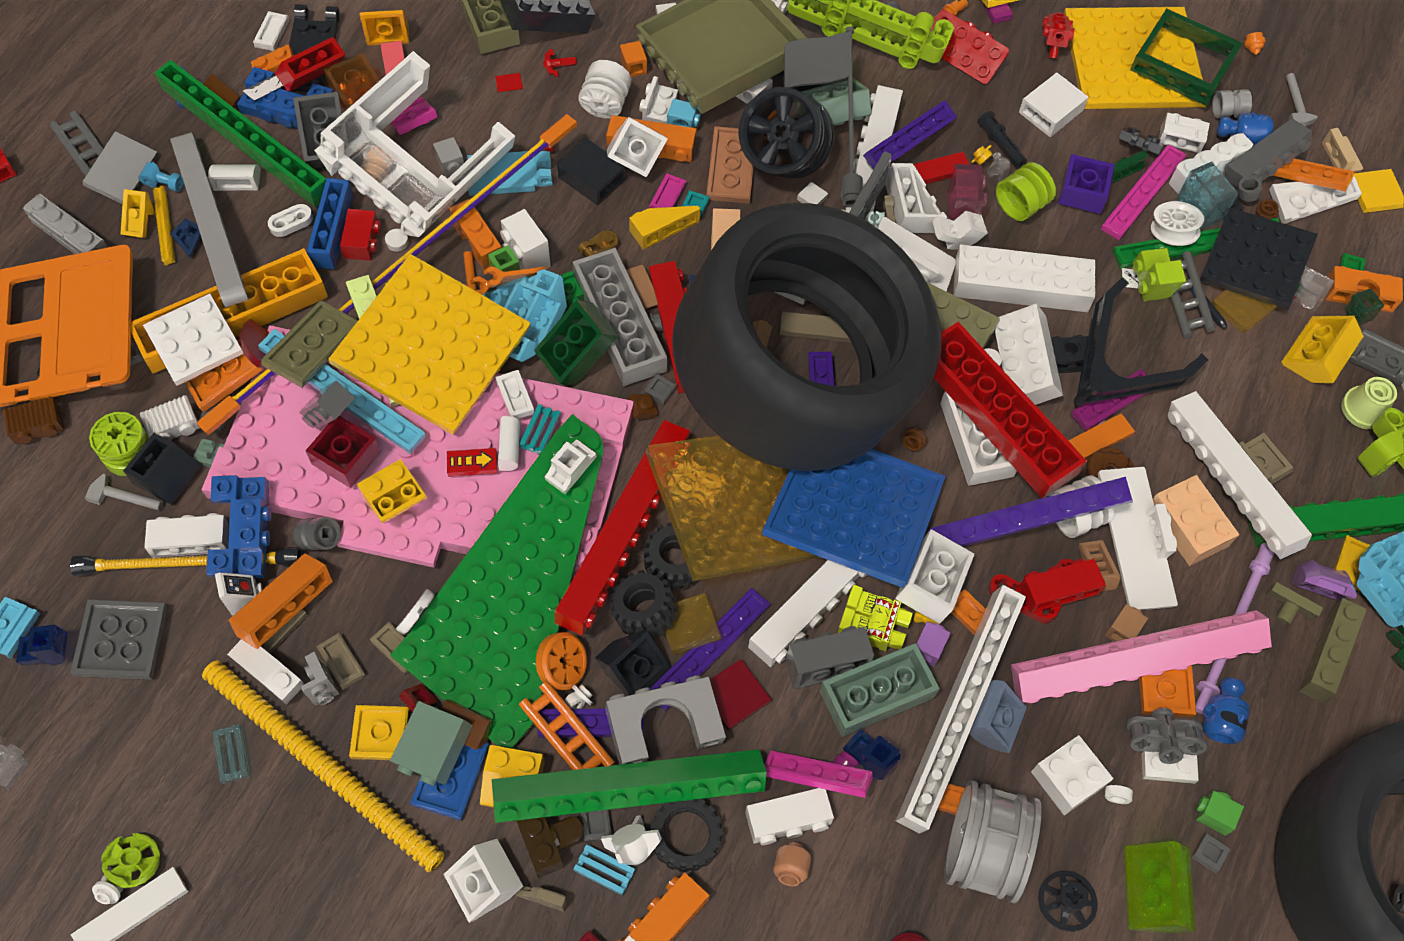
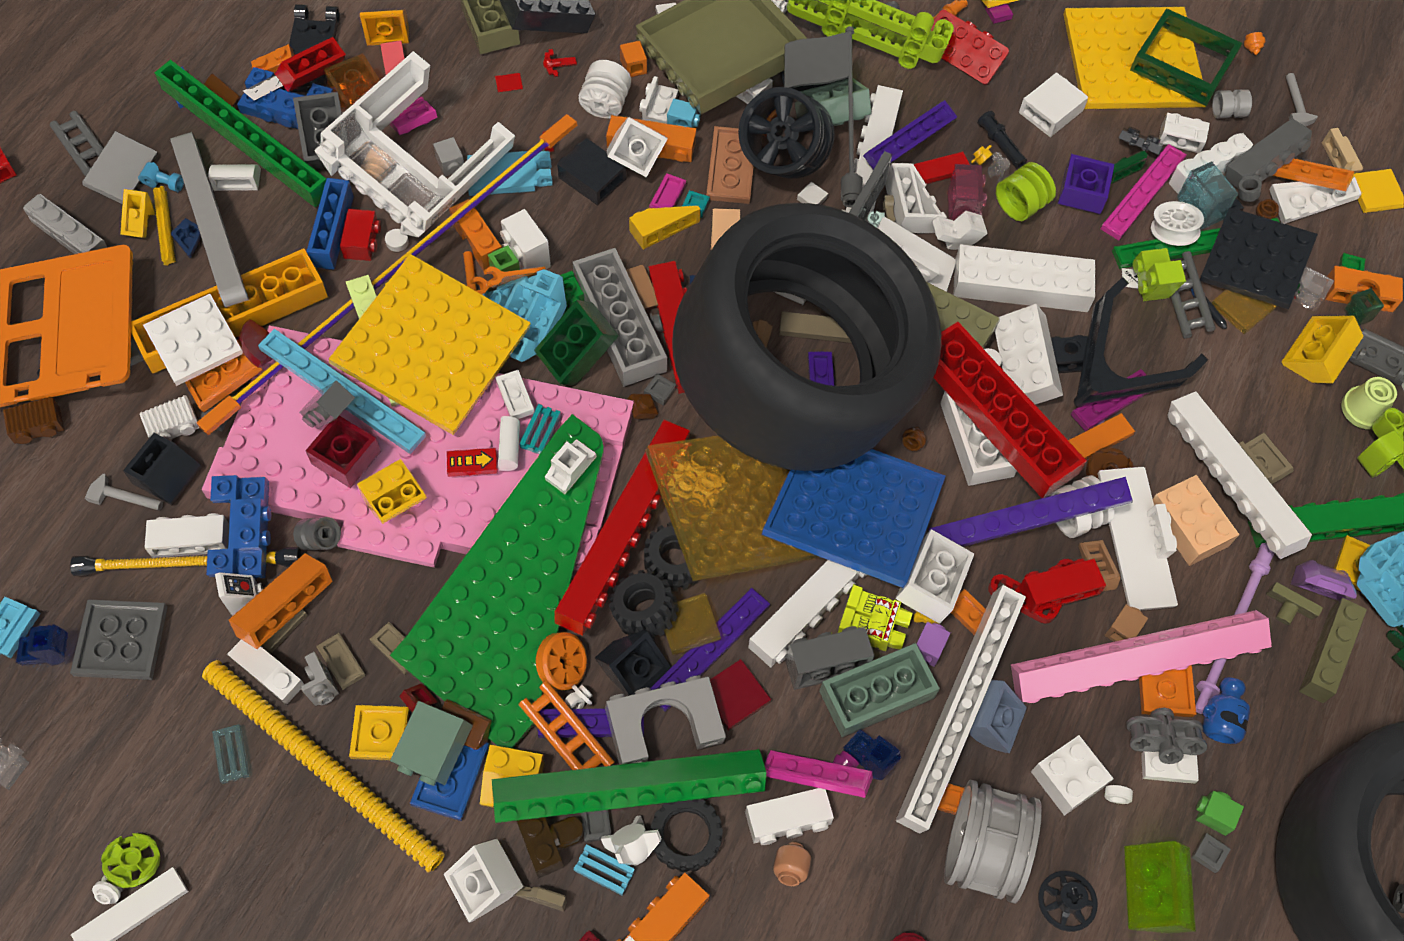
lime wheel [89,412,149,476] -> none
sand green tile [193,439,225,468] -> none
white tile [253,11,289,51] -> none
olive tile [261,300,357,388] -> none
white plate [268,204,313,237] -> none
white tile [396,589,434,634] -> none
pearl gold plate [578,230,618,257] -> none
red brick [1042,12,1075,59] -> none
blue piece [1217,112,1274,147] -> none

